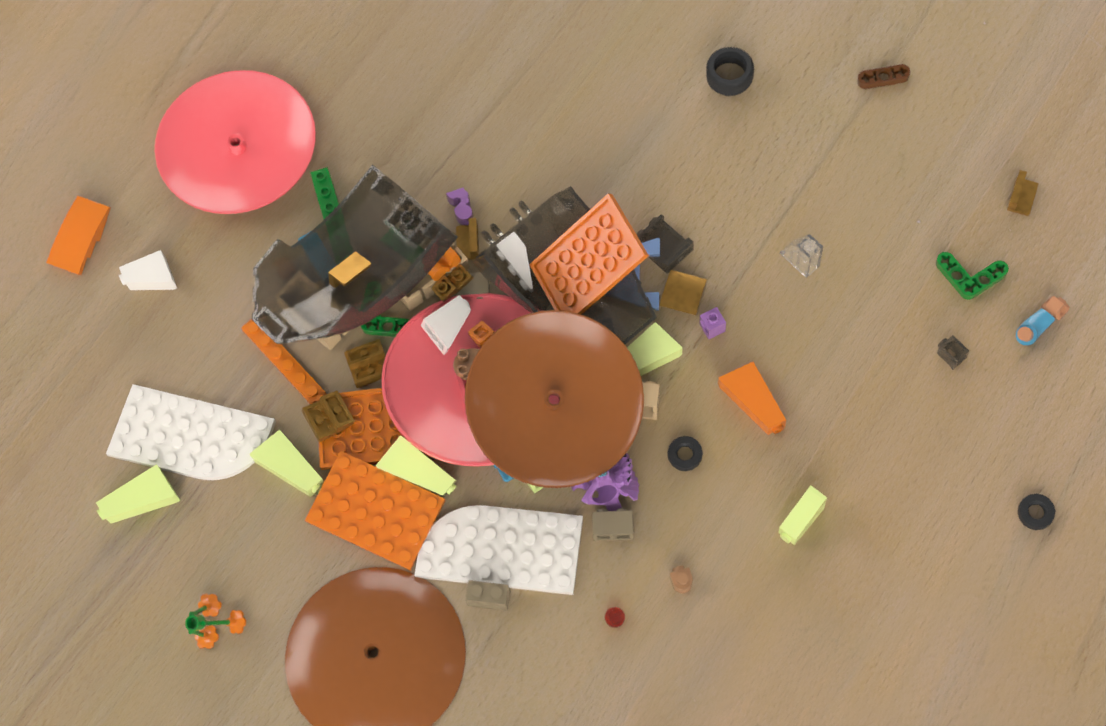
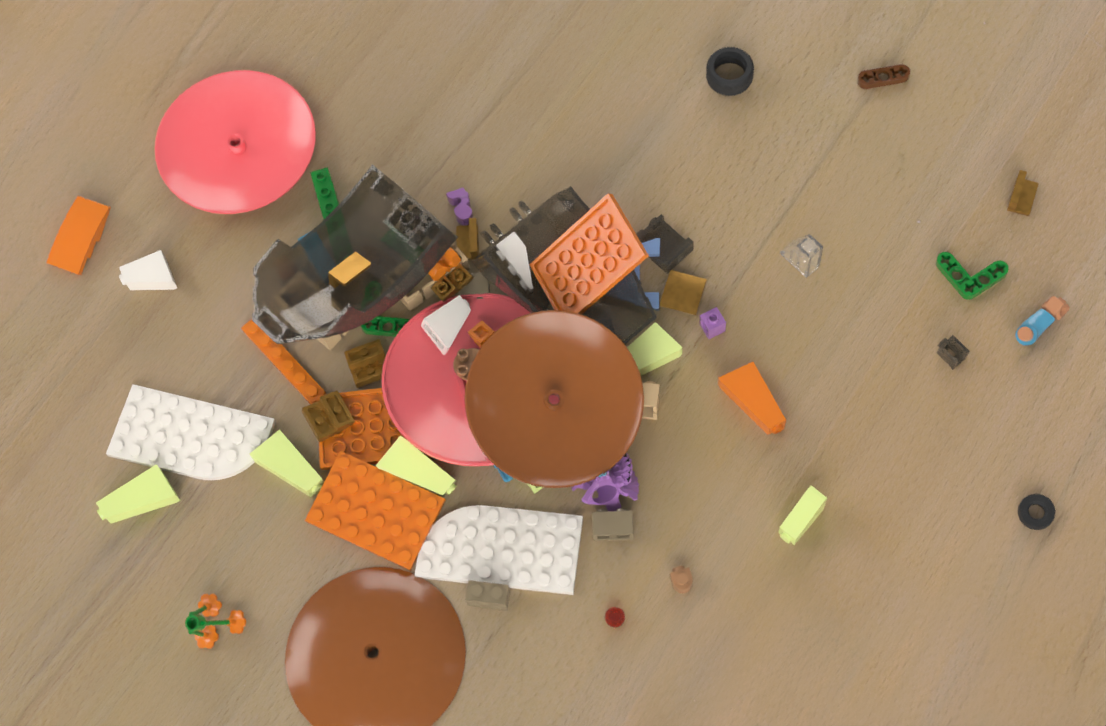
black tyre [667,436,703,471] -> none

